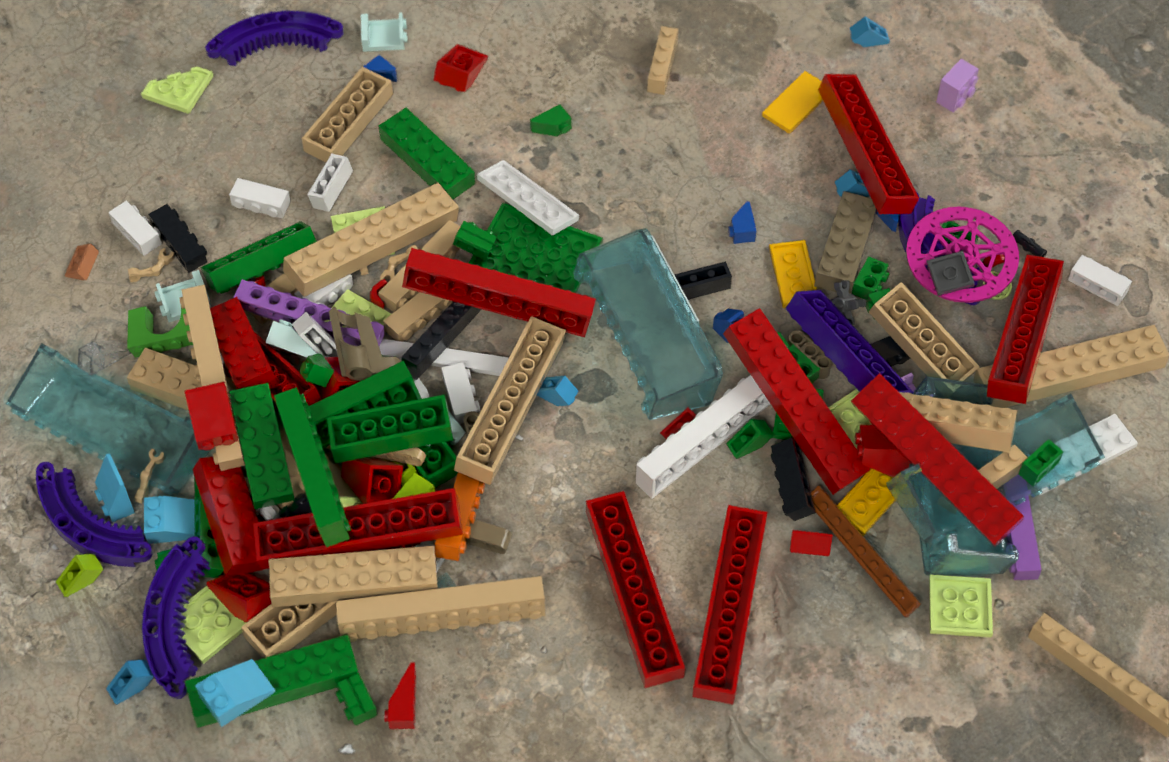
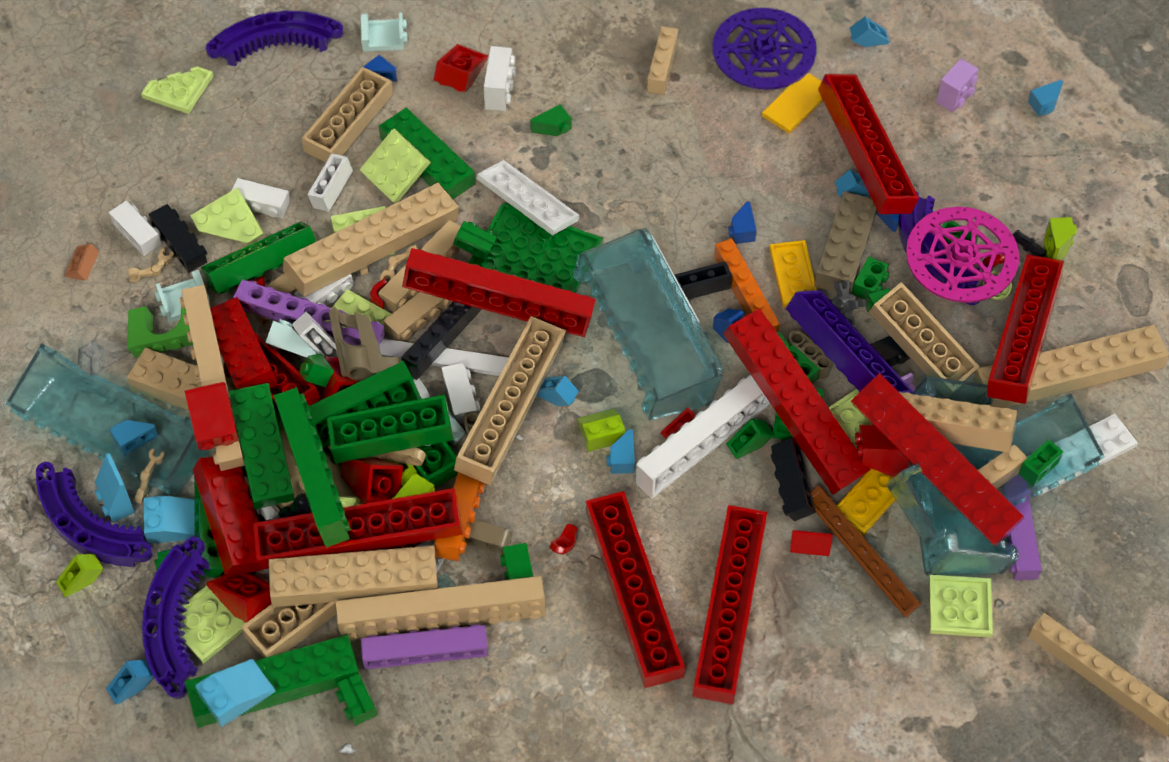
red slope [384,662,416,729] -> none
dark grey tile [926,251,975,296] -> none
white brick [1068,255,1132,306] -> none
none -> dark azure slope [110,420,158,456]
none -> yellowish green plate [190,188,265,244]
none -> yellowish green plate [360,128,431,203]
none -> medium lavender brick [361,624,488,670]
none -> white brick [484,46,516,111]
none -> green brick [500,543,534,581]
none -> red hair [549,524,577,555]
none -> lime slope [577,408,626,452]
none -> dark azure slope [606,429,635,474]
none -> dark purple piece [712,8,817,90]
none -> orange brick [714,238,780,332]
none -> dark azure slope [1028,79,1063,117]
none -> lime slope [1043,217,1077,260]

